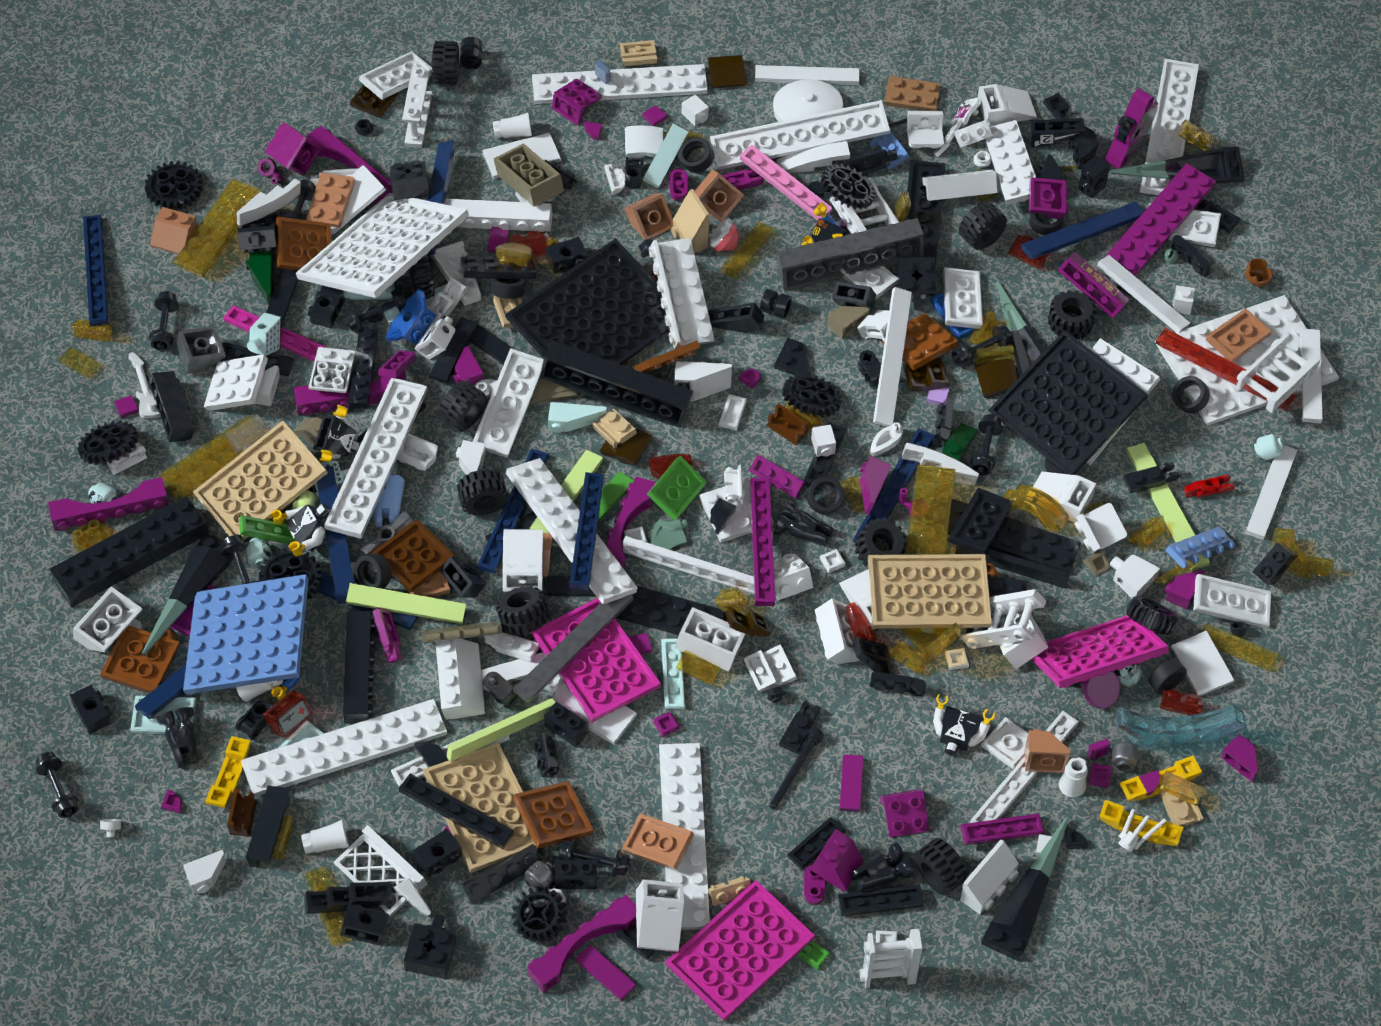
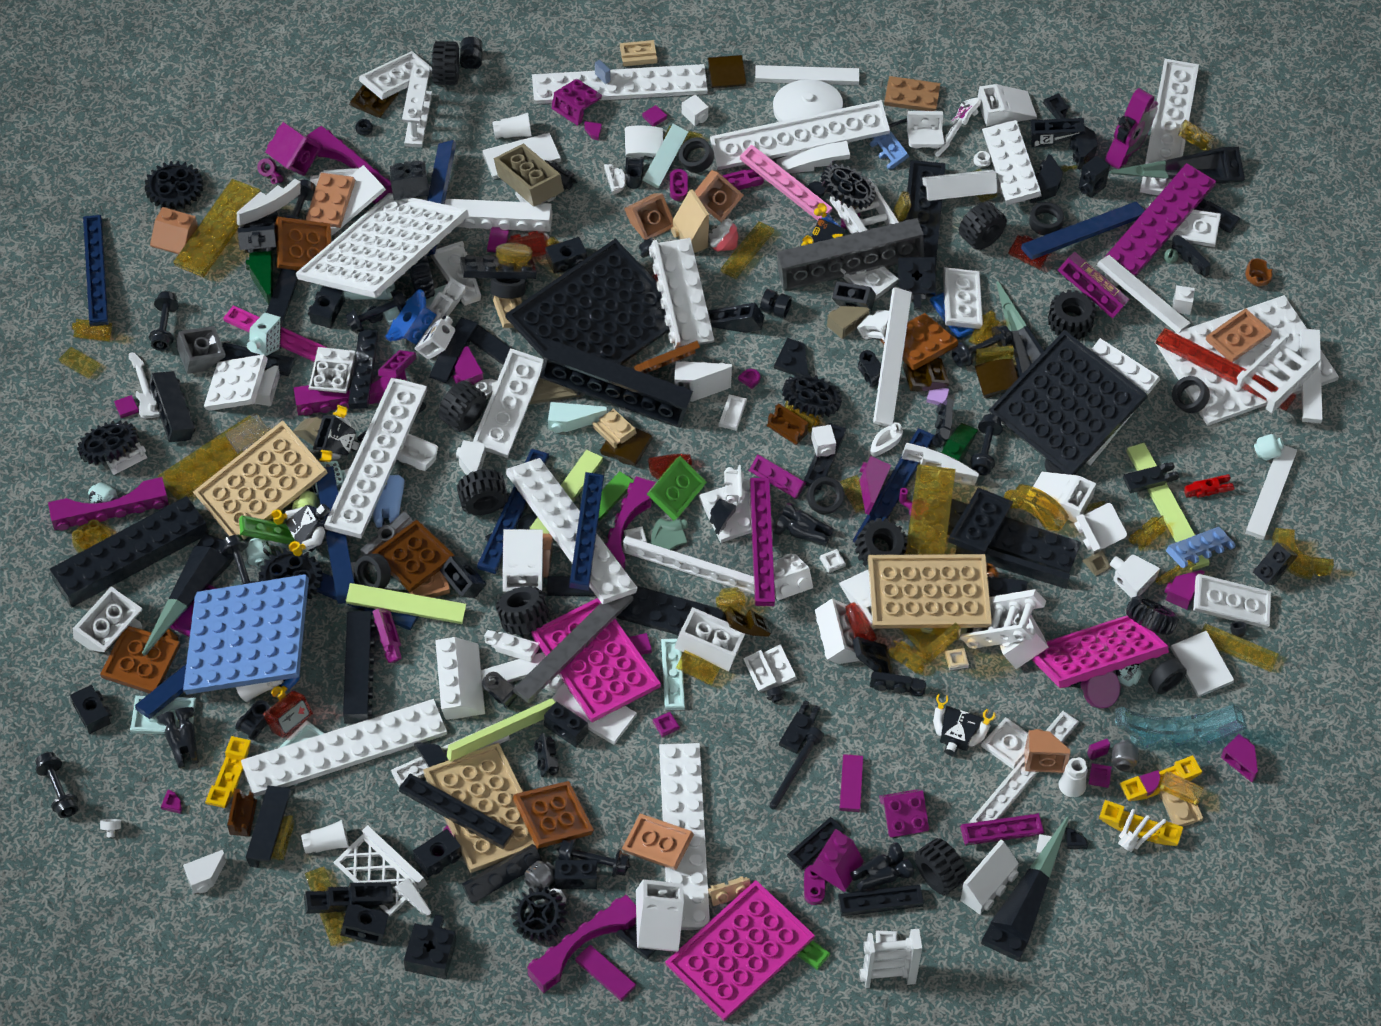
dark tan hinge [421,621,502,642] -> none
black hinge [848,149,898,175] -> none
white hinge [954,120,993,147] -> none
magenta plate [1029,177,1069,219] -> none
clear red bracket [1160,689,1203,717] -> none

